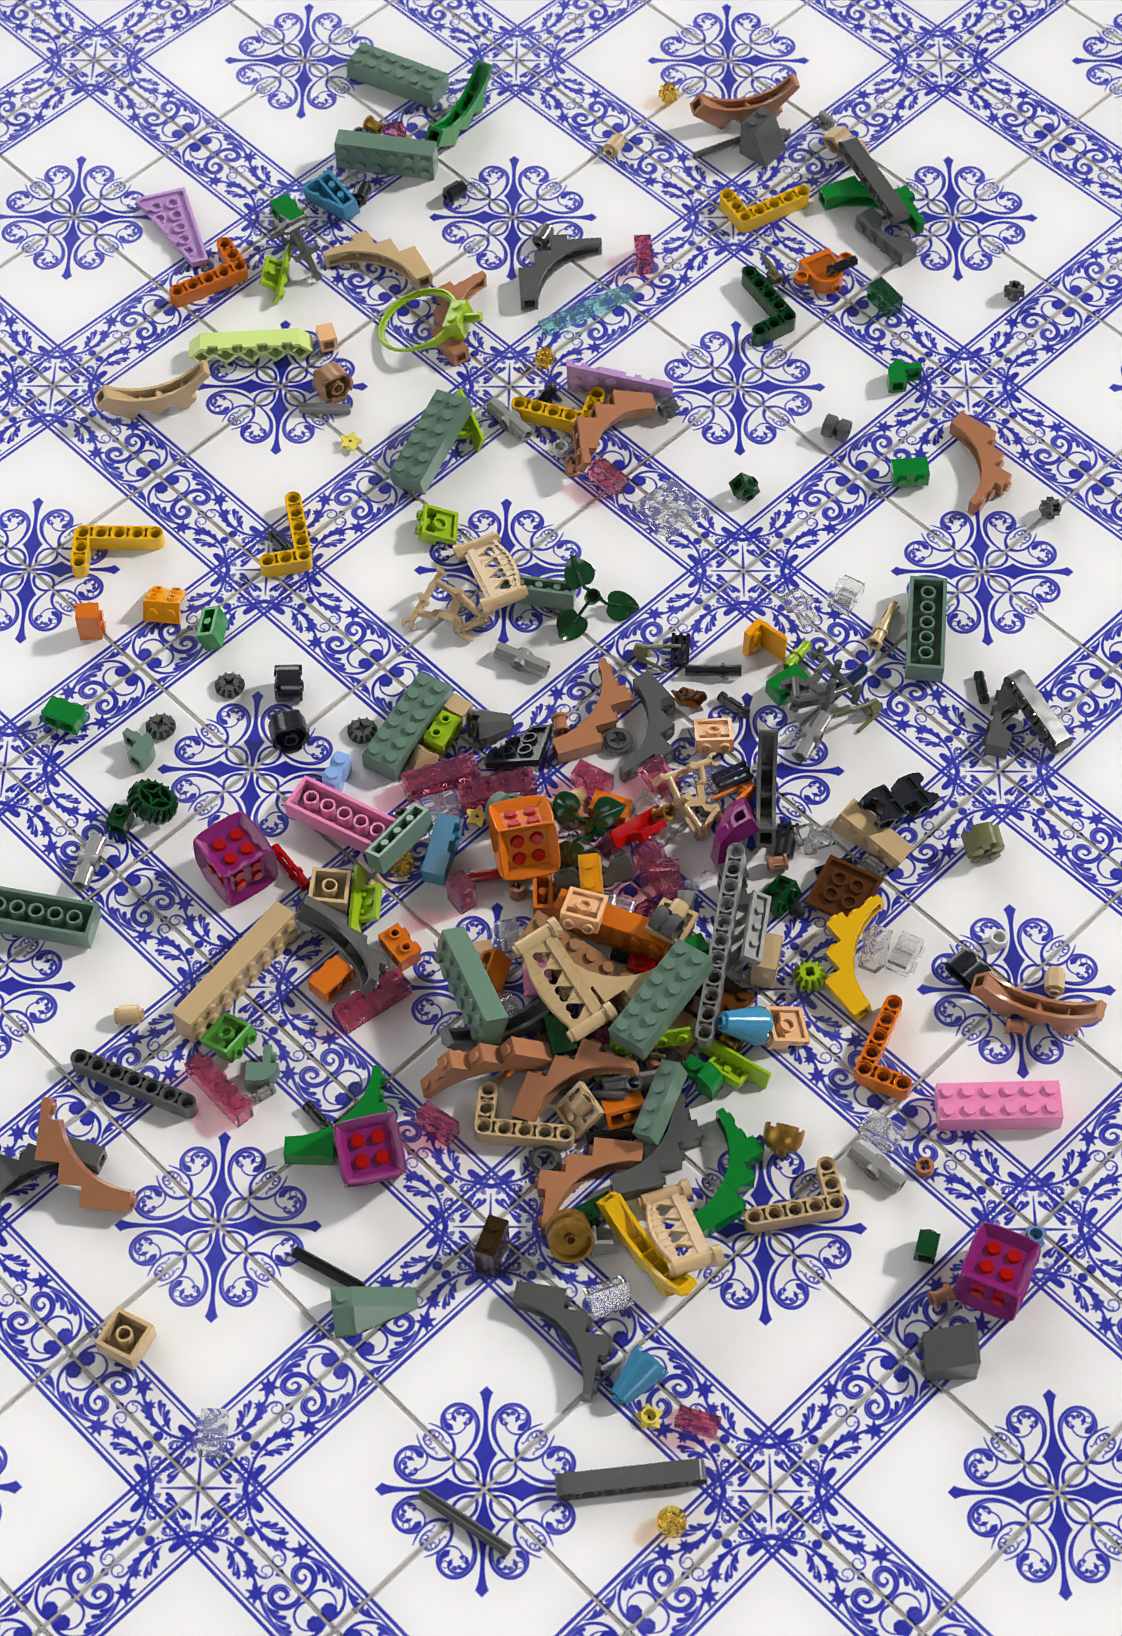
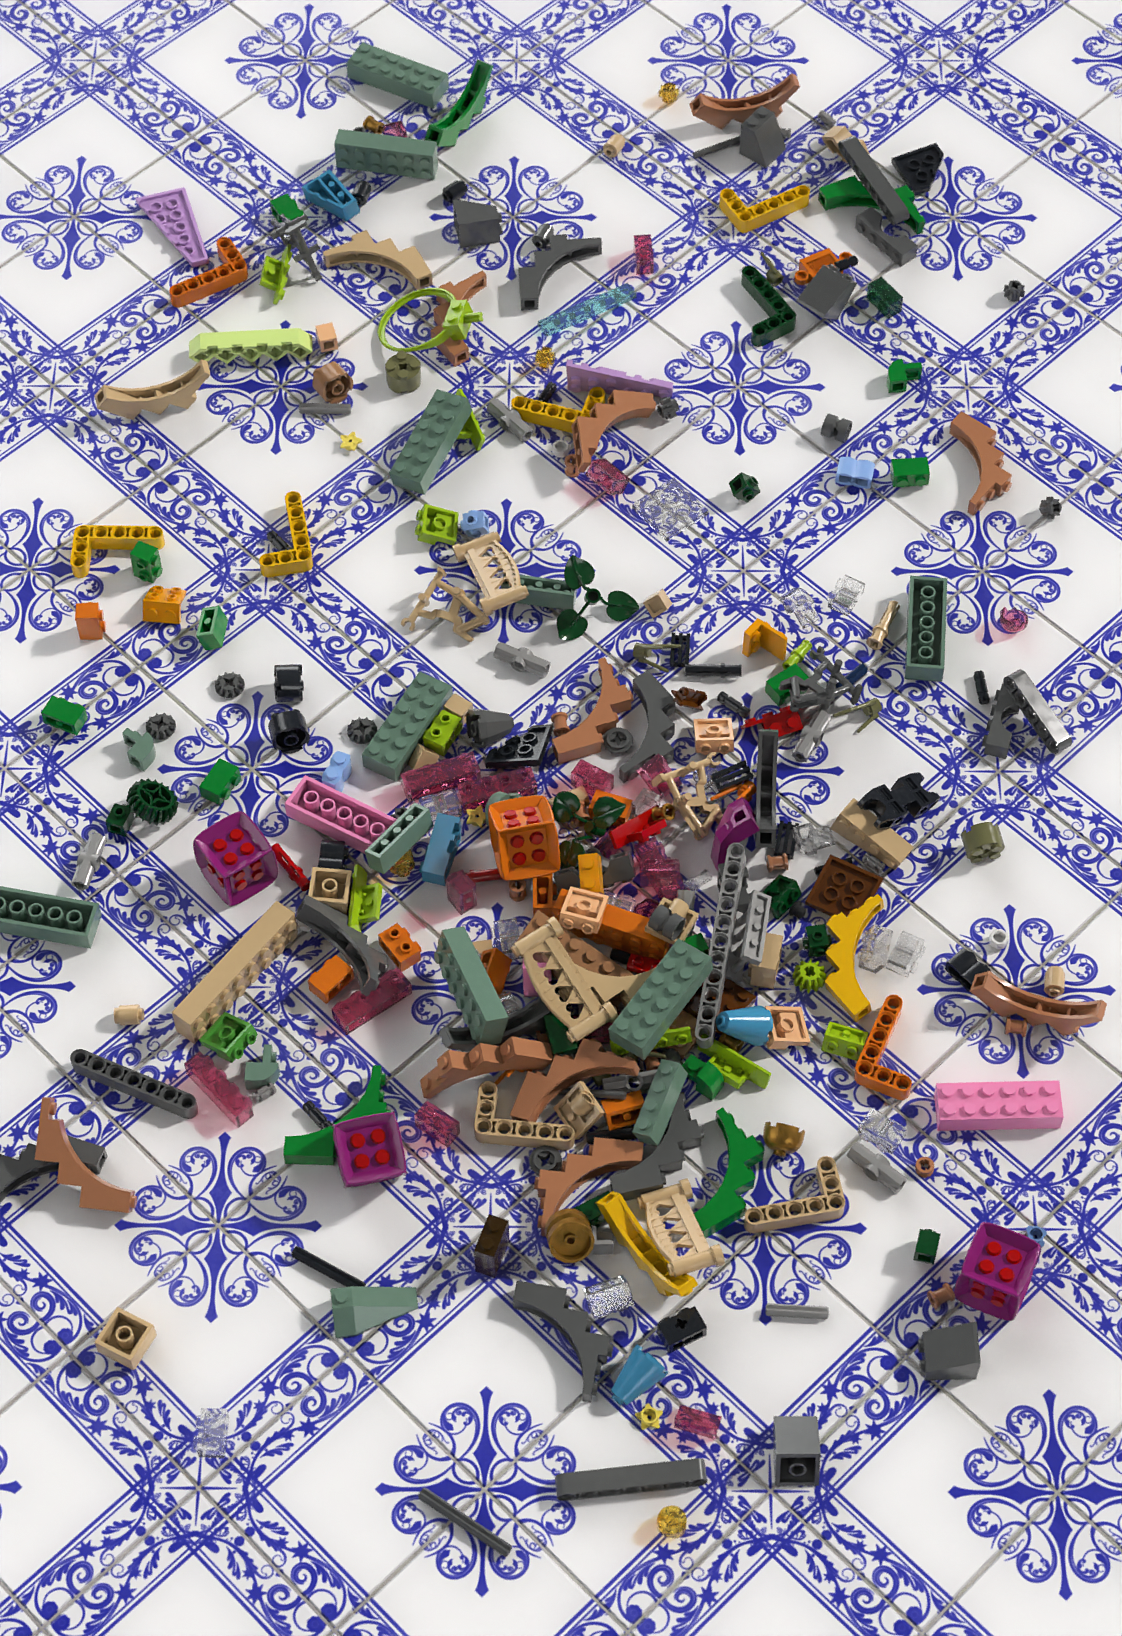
none -> green brick [130,541,163,583]
none -> green brick [199,758,241,806]
none -> black brick [318,840,349,870]
none -> olive brick [385,351,421,394]
none -> dark grey slope [453,200,503,248]
none -> light blue brick [460,510,489,538]
none -> tan panel [643,589,672,618]
none -> black brick [657,1306,707,1354]
none -> red bracket [740,705,807,737]
none -> light grey axle [766,1303,829,1319]
none -> slope [773,1416,821,1486]
none -> dark grey slope [797,264,857,320]
none -> dark green brick [802,924,832,957]
none -> lime bracket [821,1022,869,1061]
none -> light blue brick [835,457,875,489]
none -> black plate [891,143,944,196]
none -> clear pink hair [1000,607,1028,633]

